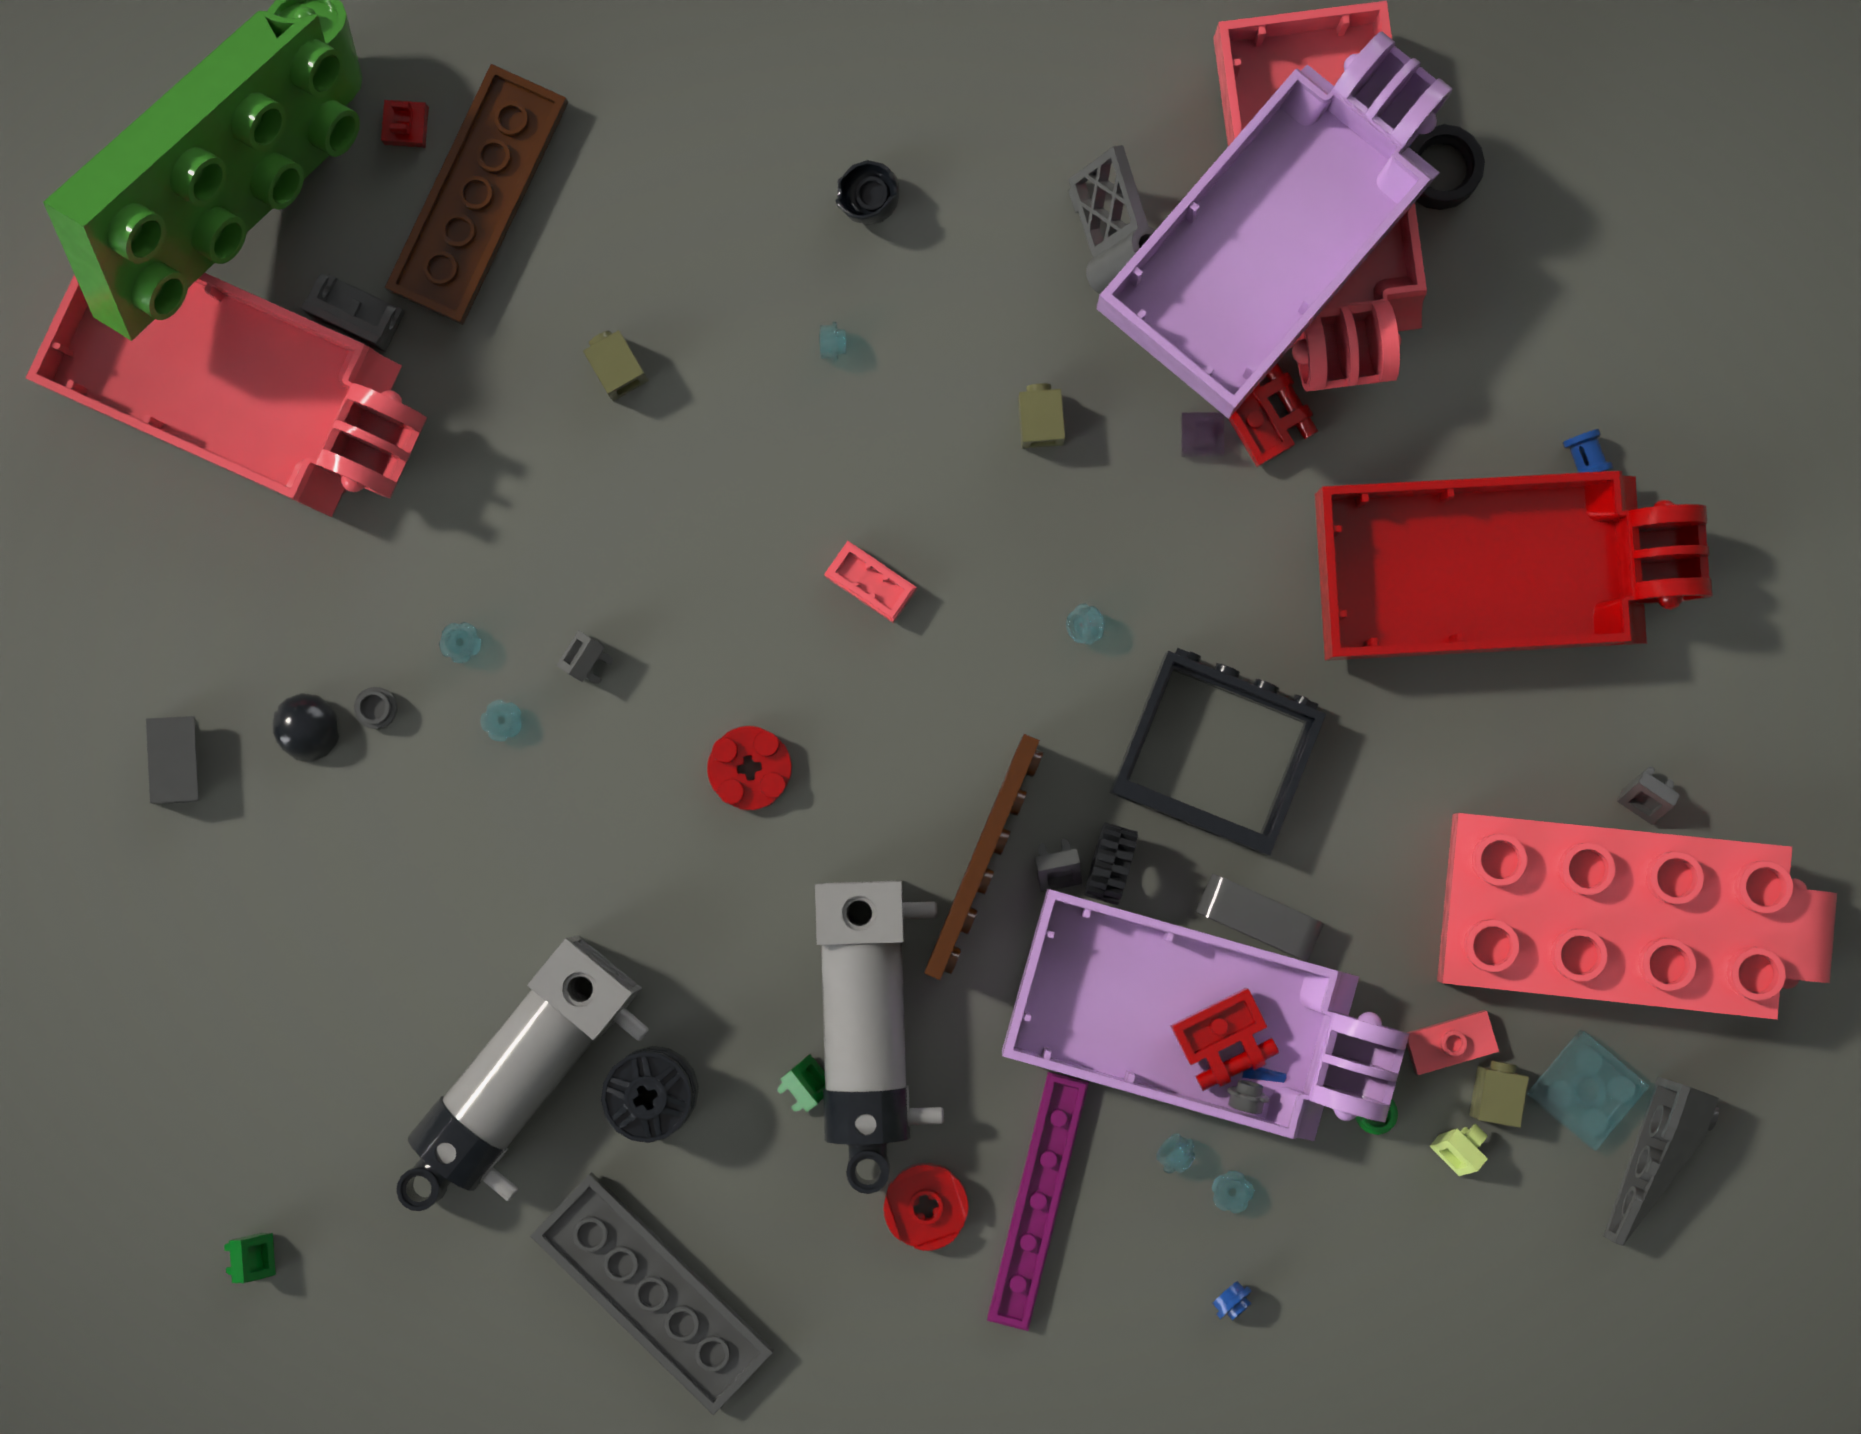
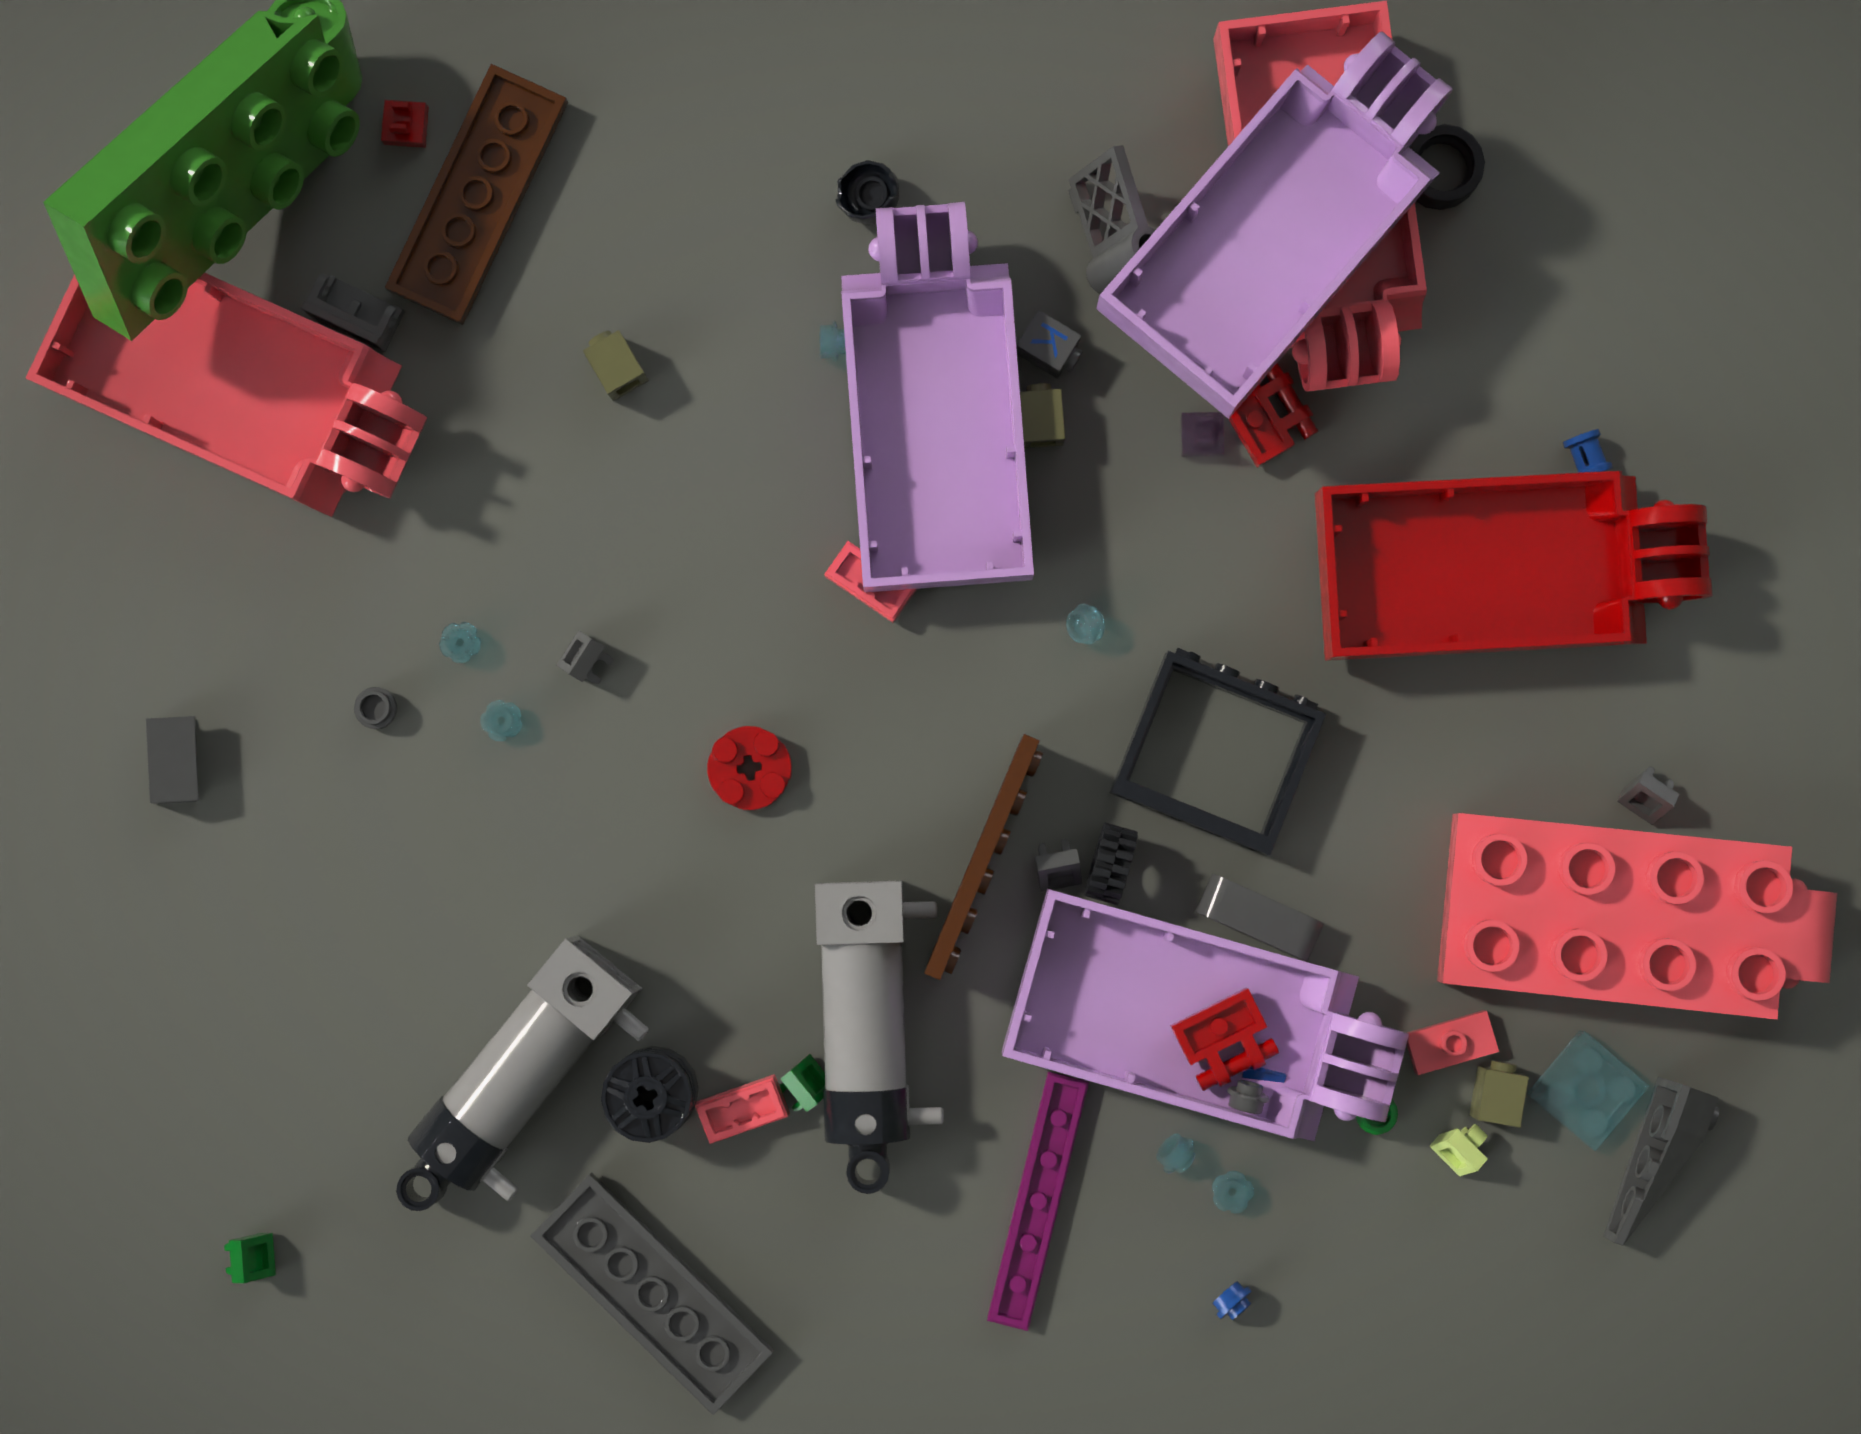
black hair [273,693,339,762] -> none
red plate [883,1163,968,1251] -> none
none -> coral plate [695,1074,790,1144]
none -> lavender plate [841,202,1034,593]
none -> dark grey brick [1016,310,1083,379]

